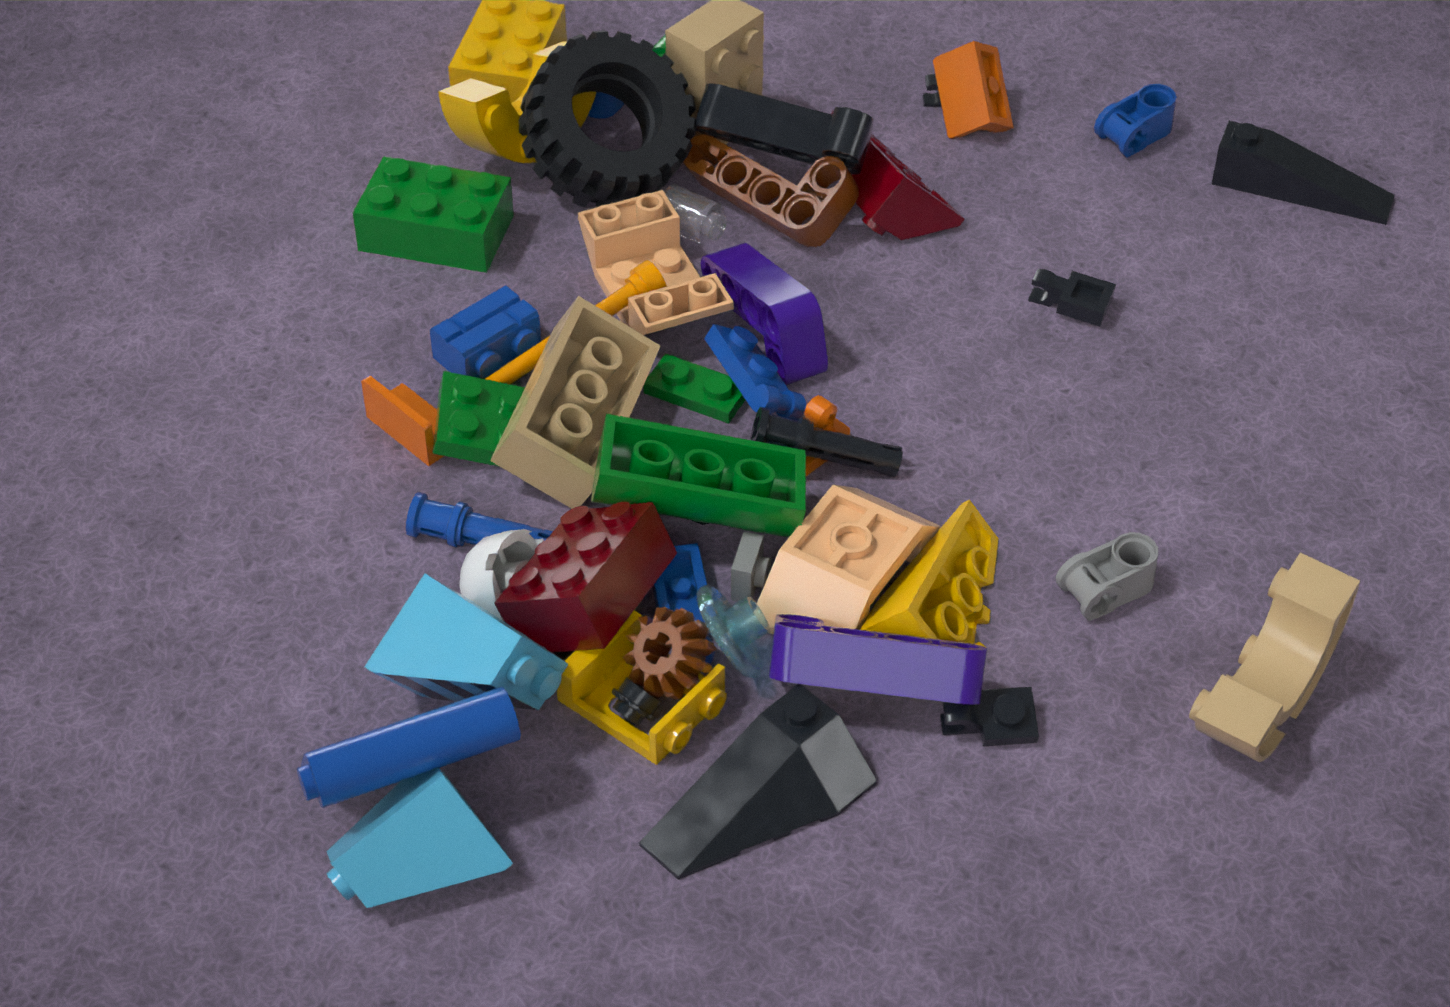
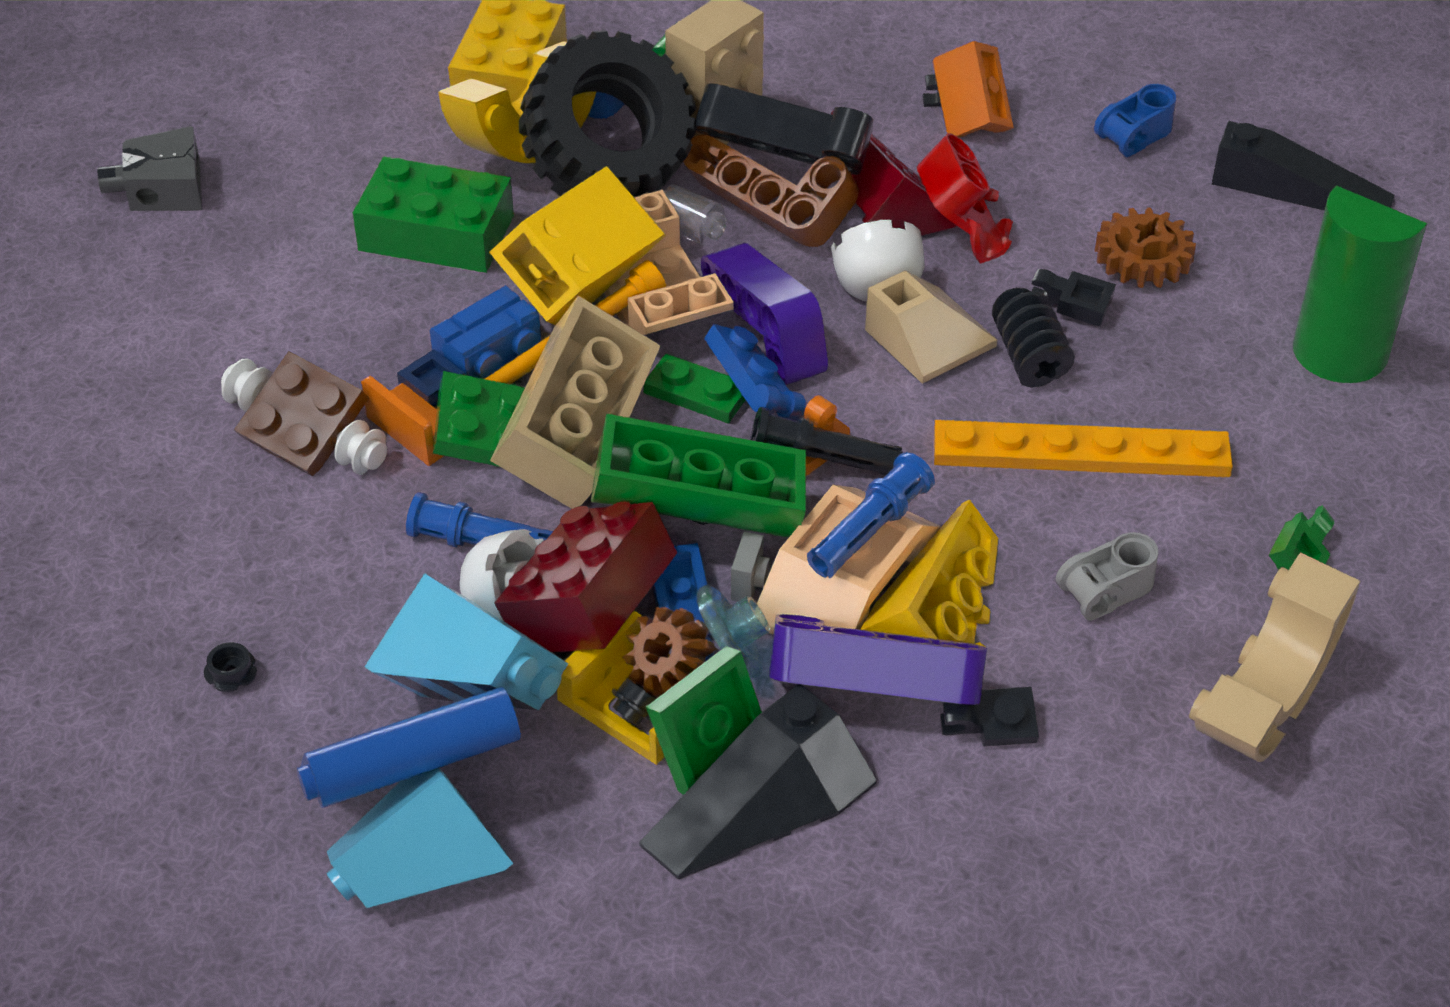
none -> dark grey torso [97,126,202,211]
none -> black plate [204,642,257,692]
none -> plate [221,351,387,476]
none -> dark blue plate [397,349,465,407]
none -> yellow slope [489,166,666,325]
none -> green plate [646,646,762,795]
none -> blue pin [807,452,935,578]
none -> white cylinder [831,220,924,301]
none -> tan slope [865,270,997,384]
none -> red piece [916,133,1013,264]
none -> light orange plate [934,420,1233,477]
none -> black piece [992,287,1075,388]
none -> dark orange gear [1095,207,1196,288]
none -> green plate [1269,505,1335,570]
none -> green brick [1293,186,1427,383]

